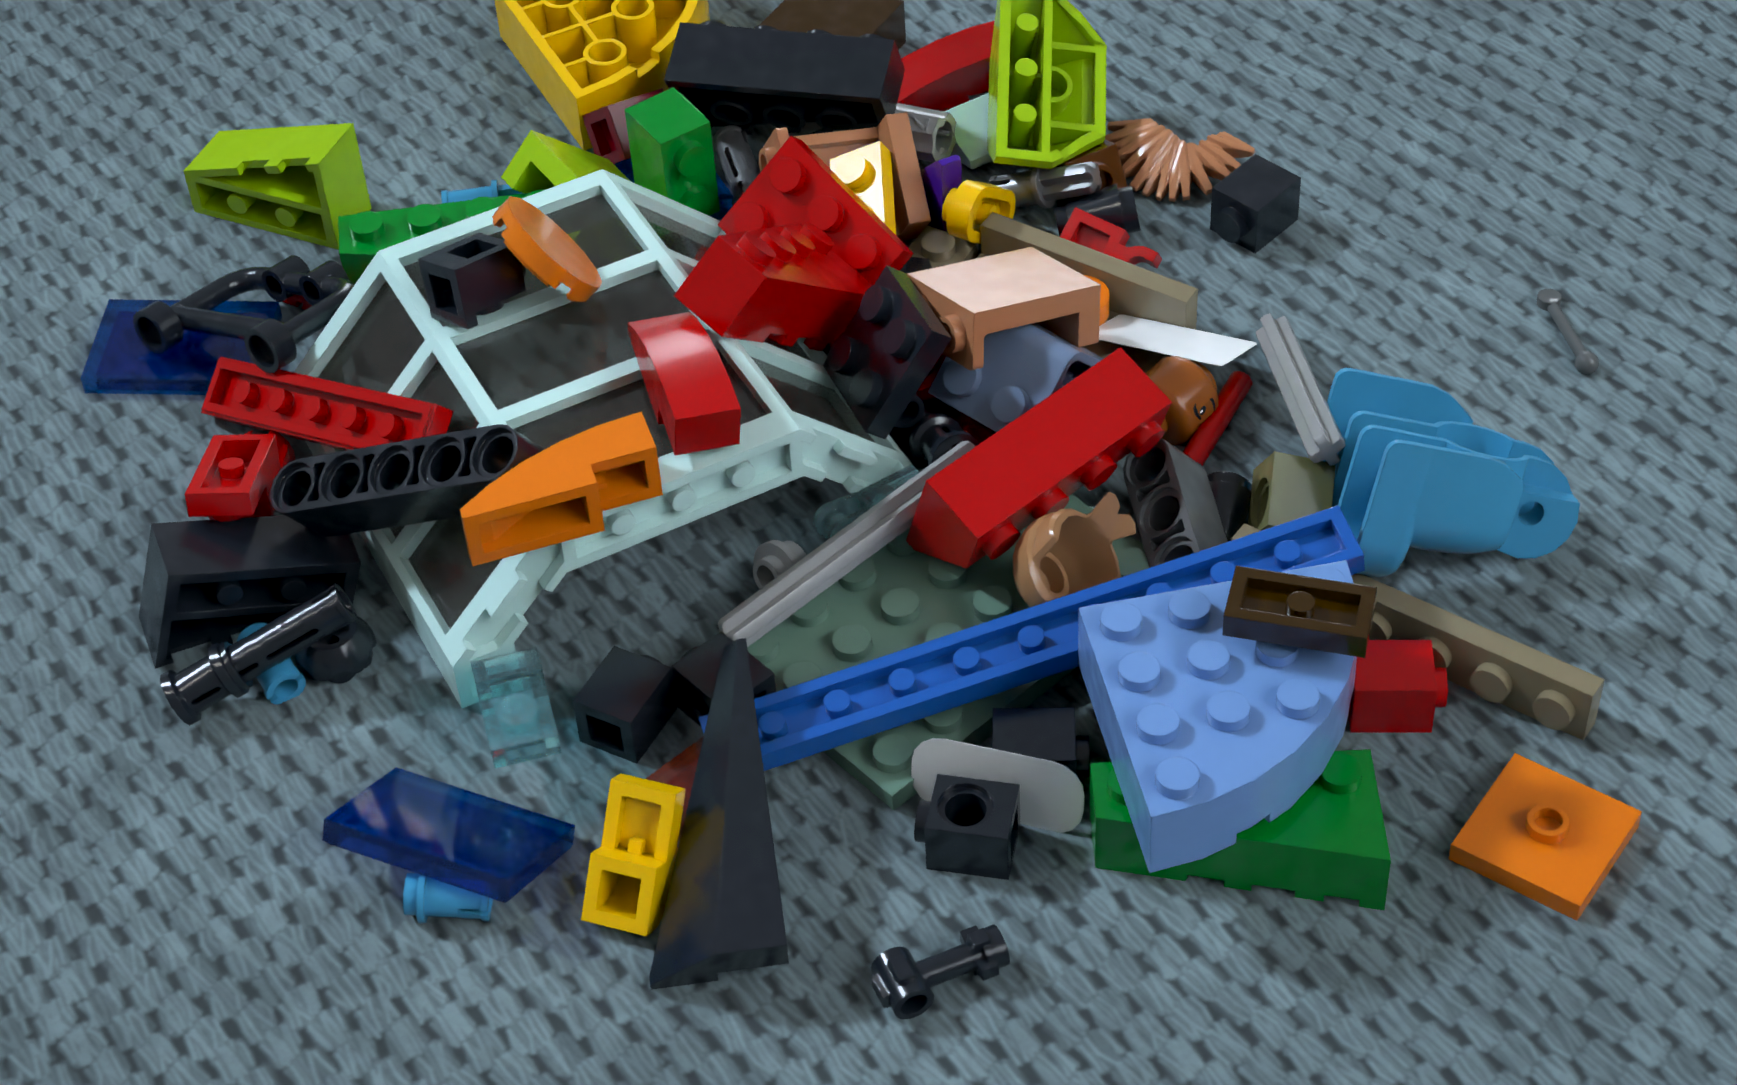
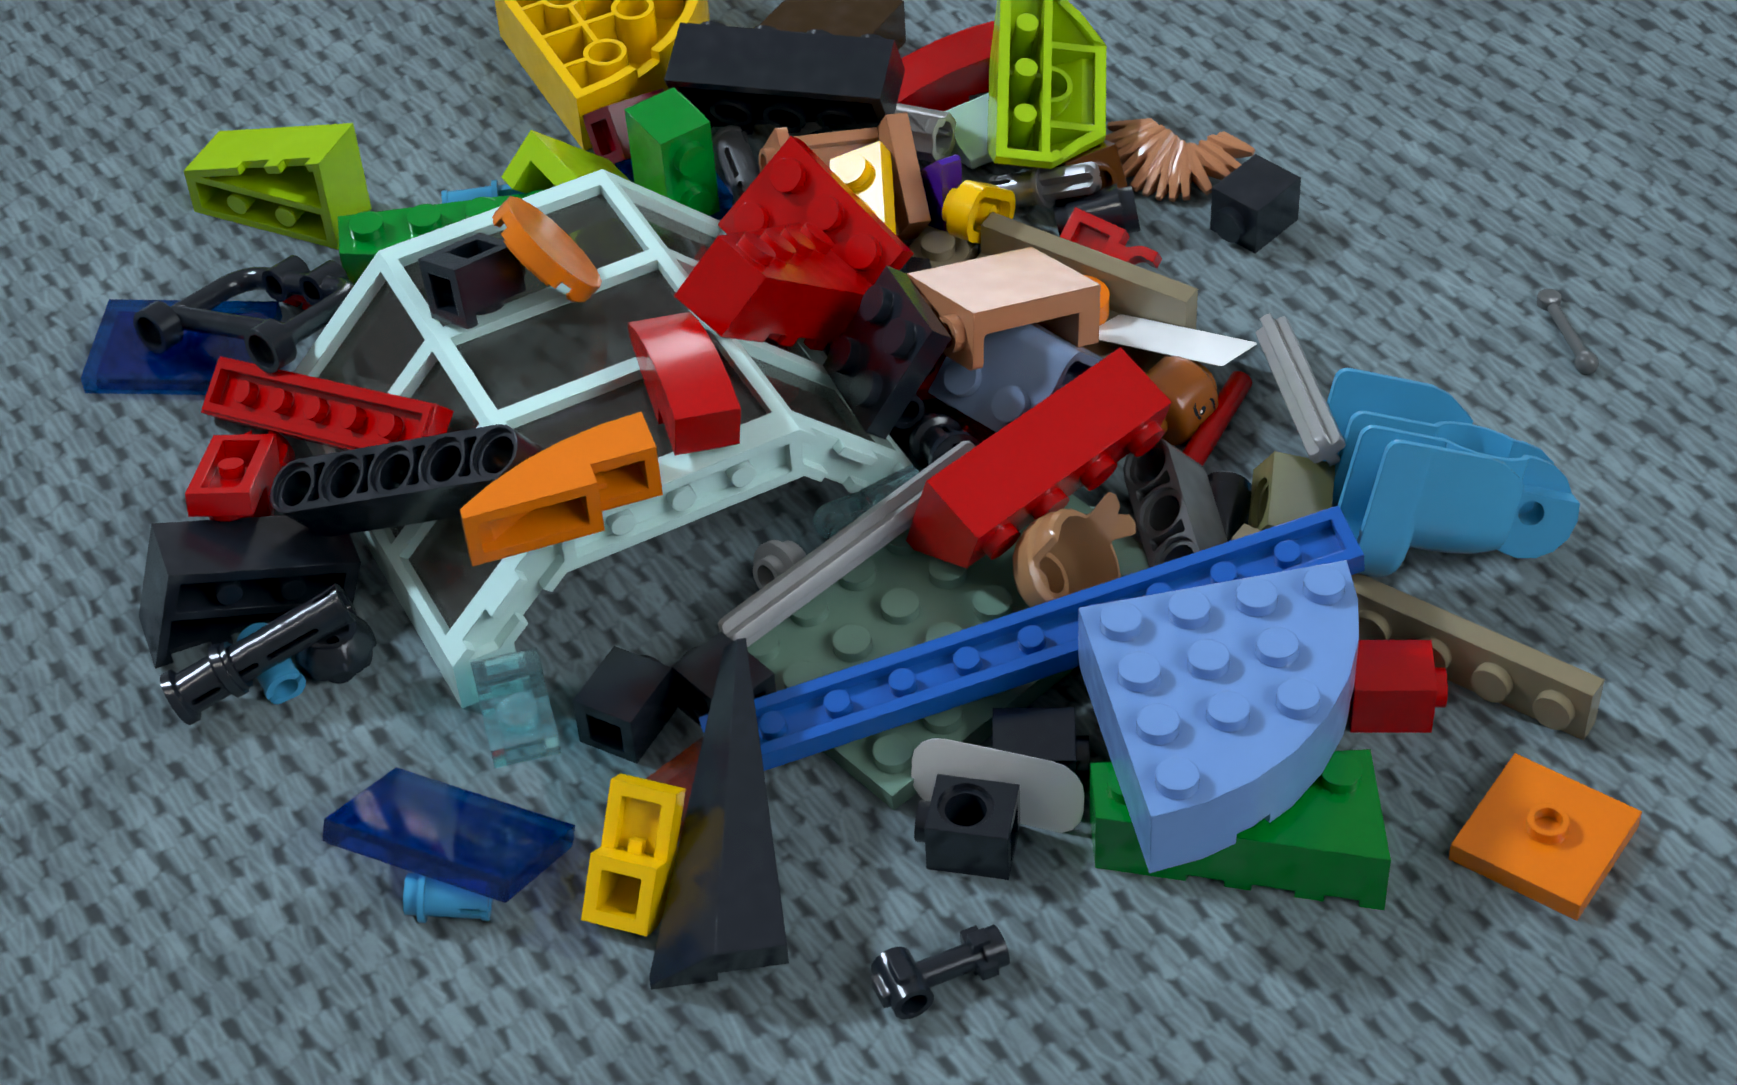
dark brown plate [1222,566,1377,658] -> none

